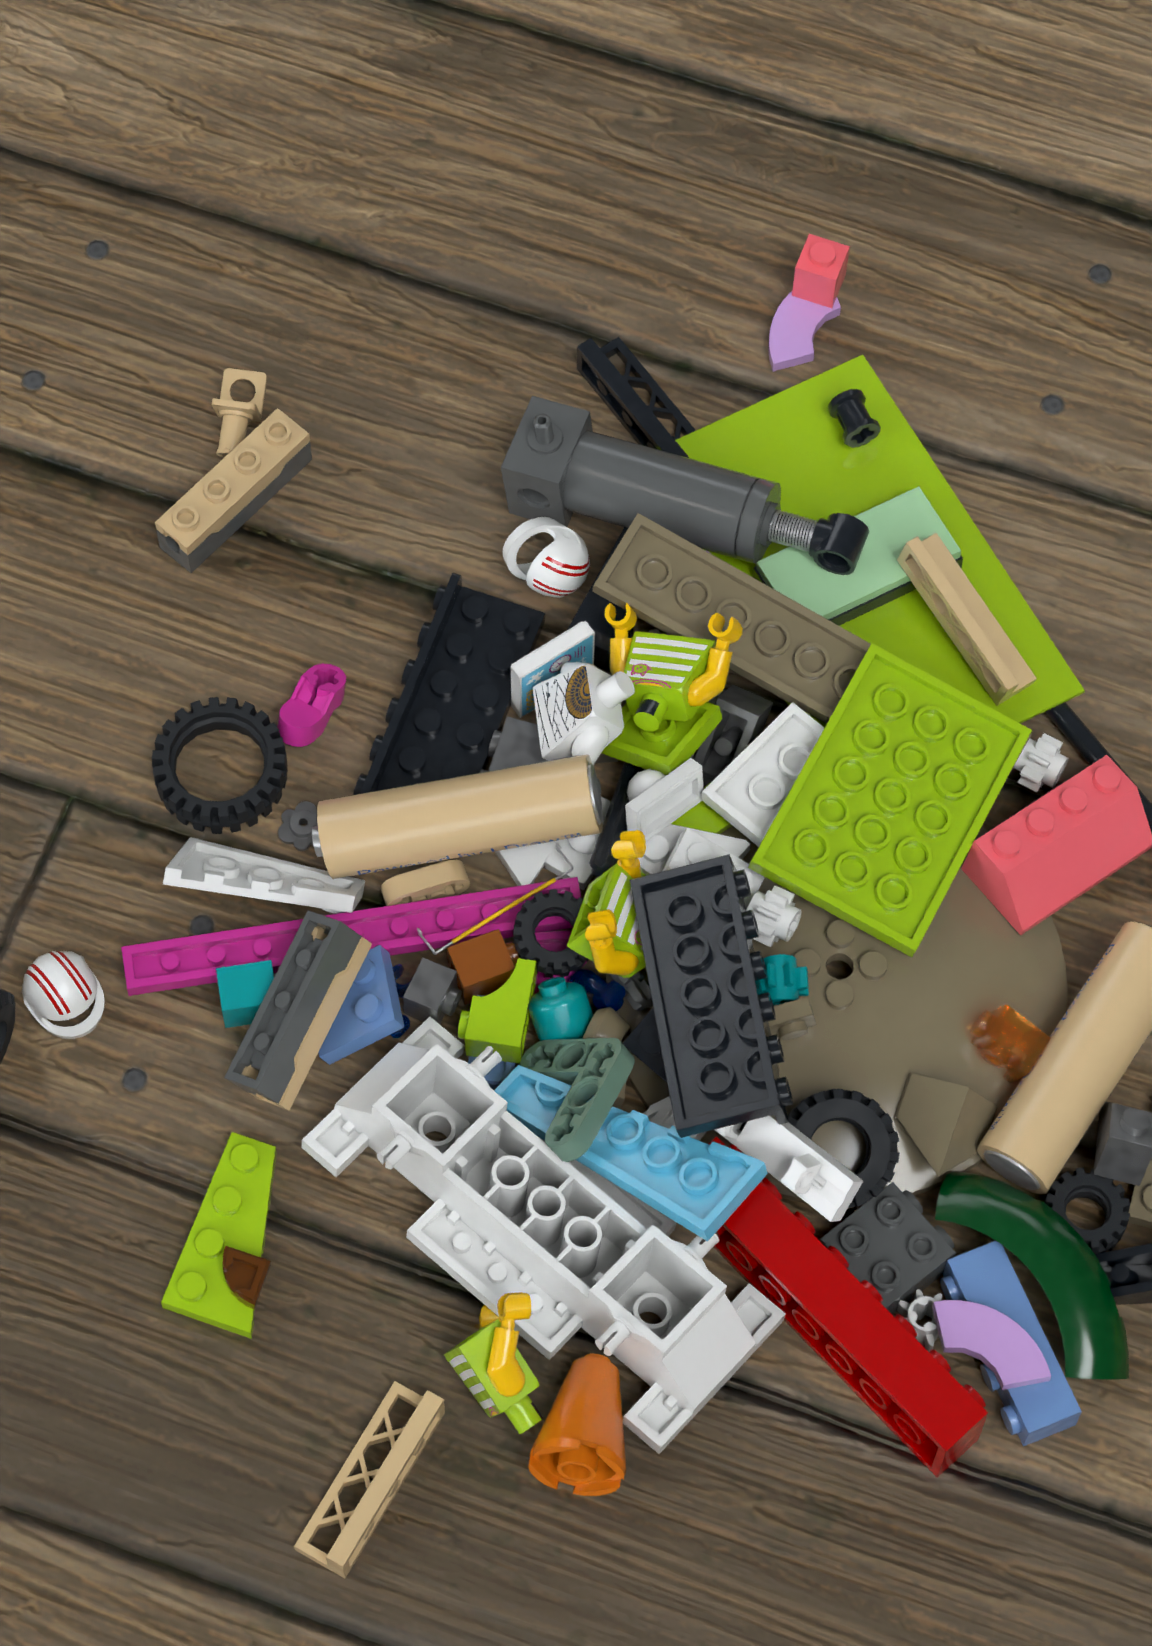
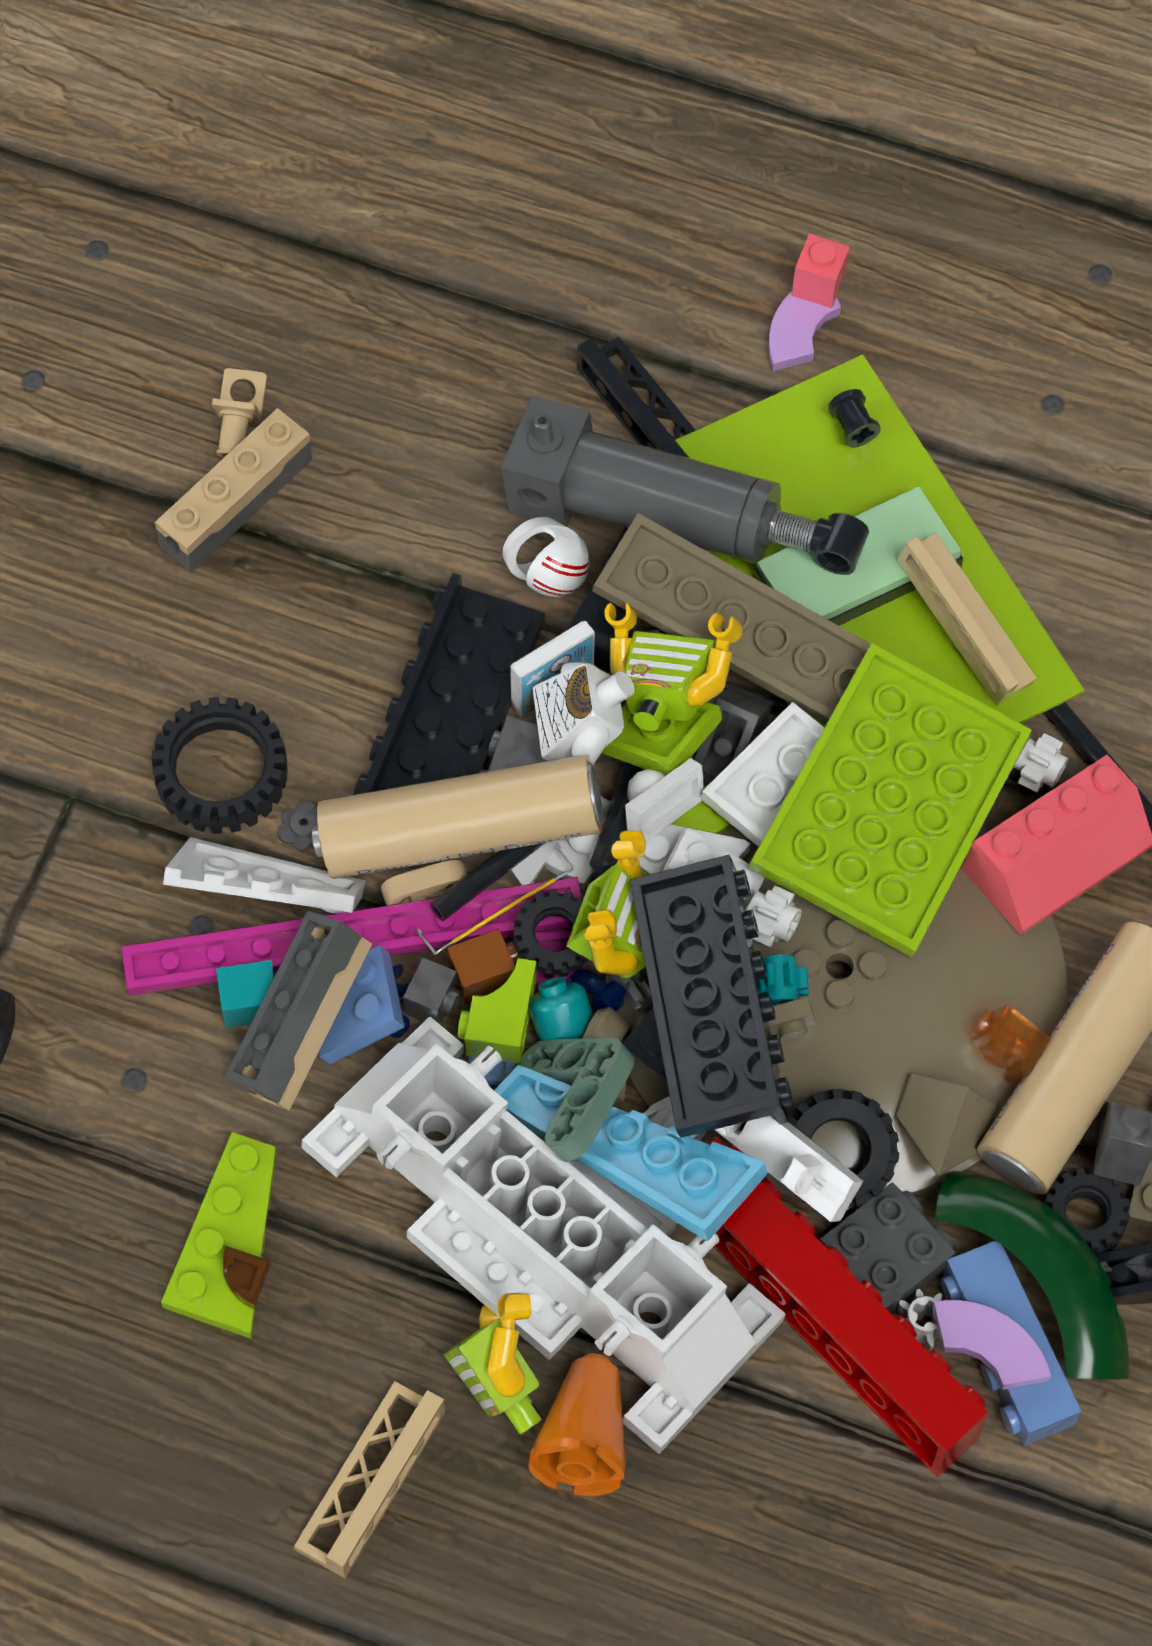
white helmet [22,951,104,1039] -> none
dark pink piece [277,663,346,747] -> none
none -> black piece [430,842,547,921]

